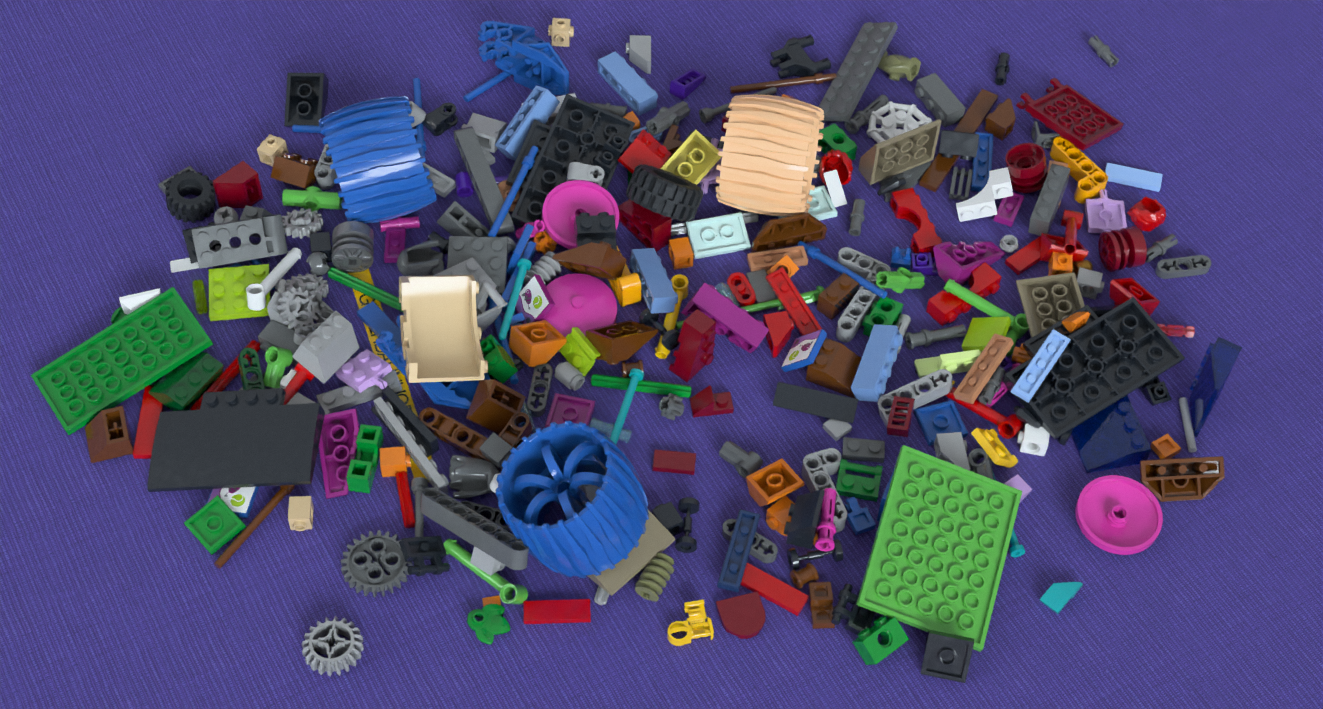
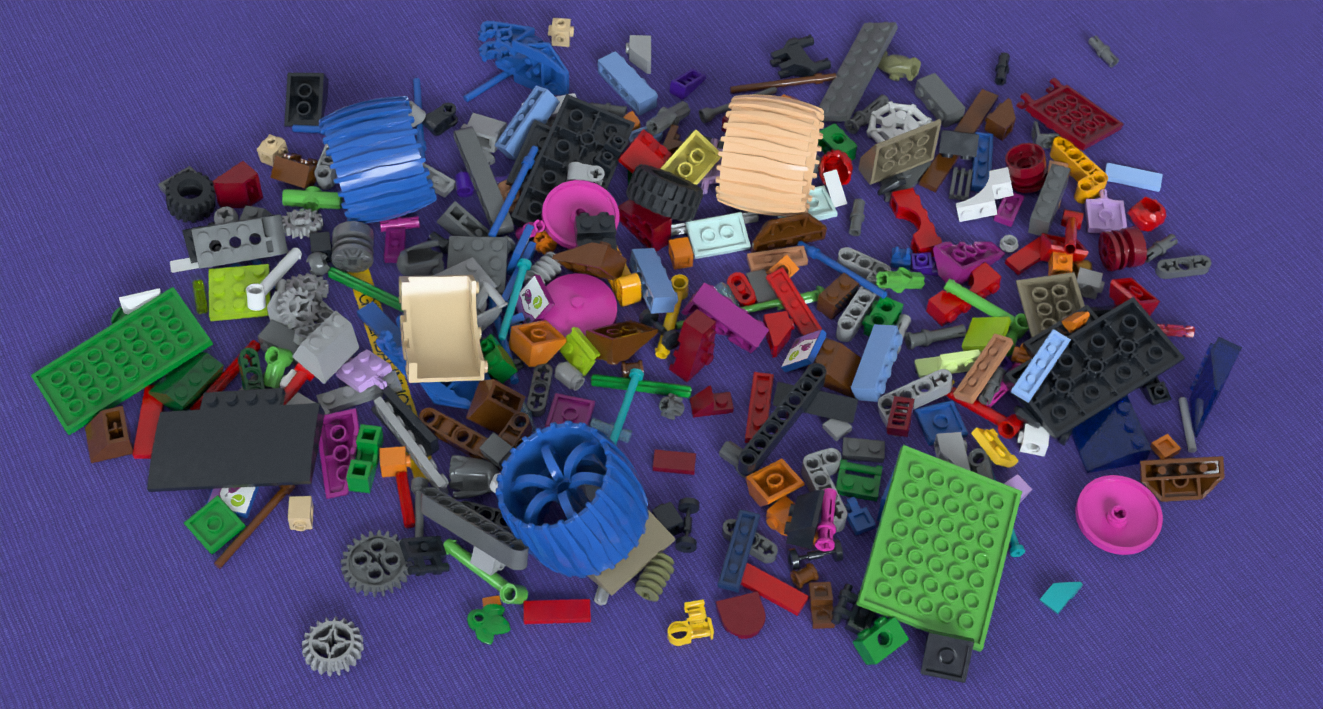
none -> black beam [738,363,826,476]
none -> red tile [744,372,774,443]

